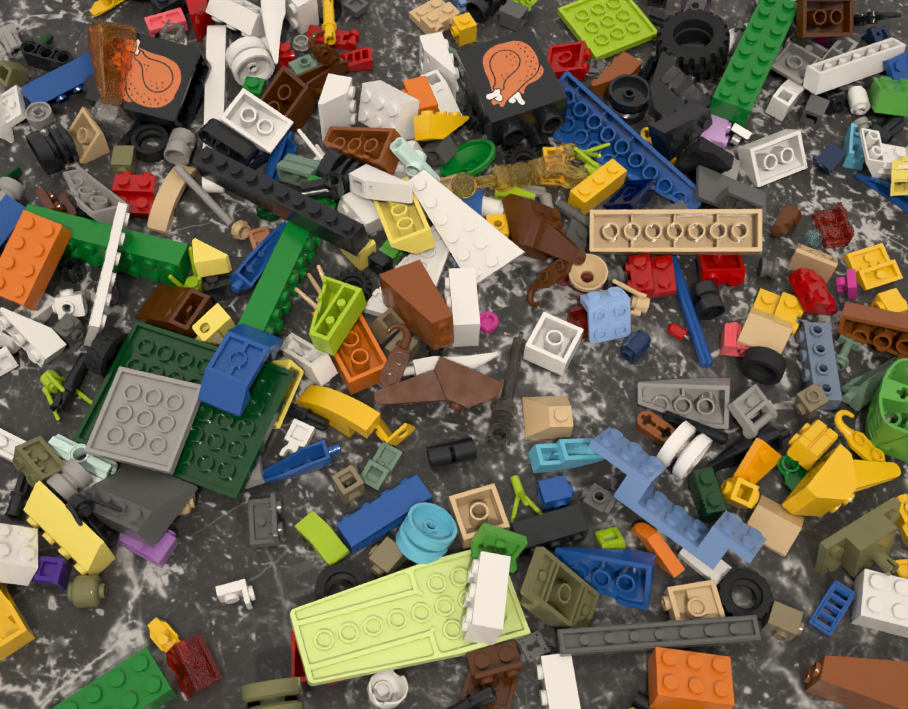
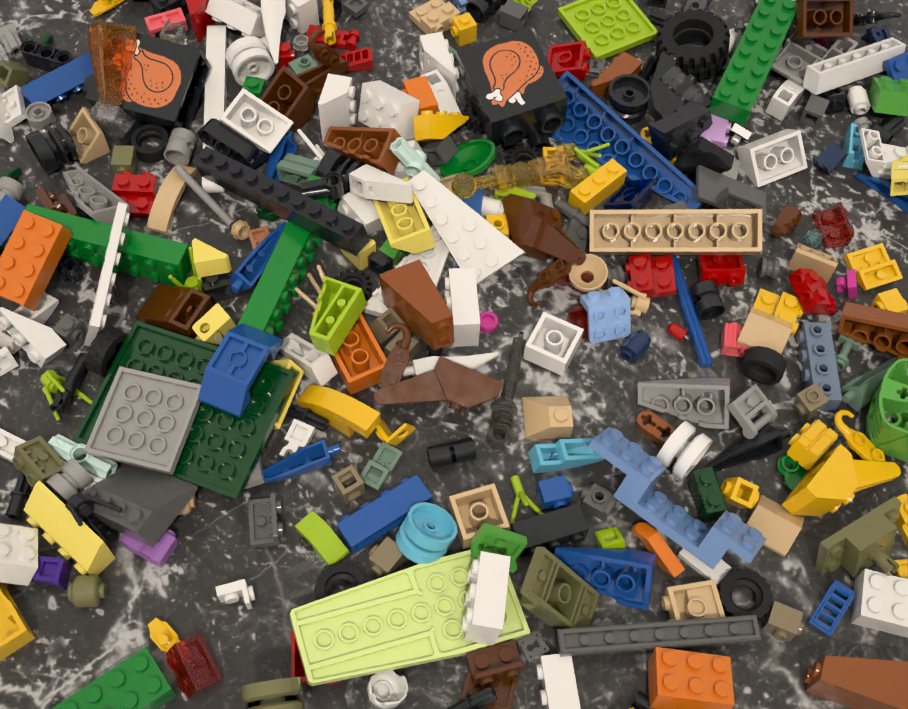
white brick [52,289,89,320] -> none
black axle [662,411,728,445] -> none
light orange wing [733,438,782,484] -> none

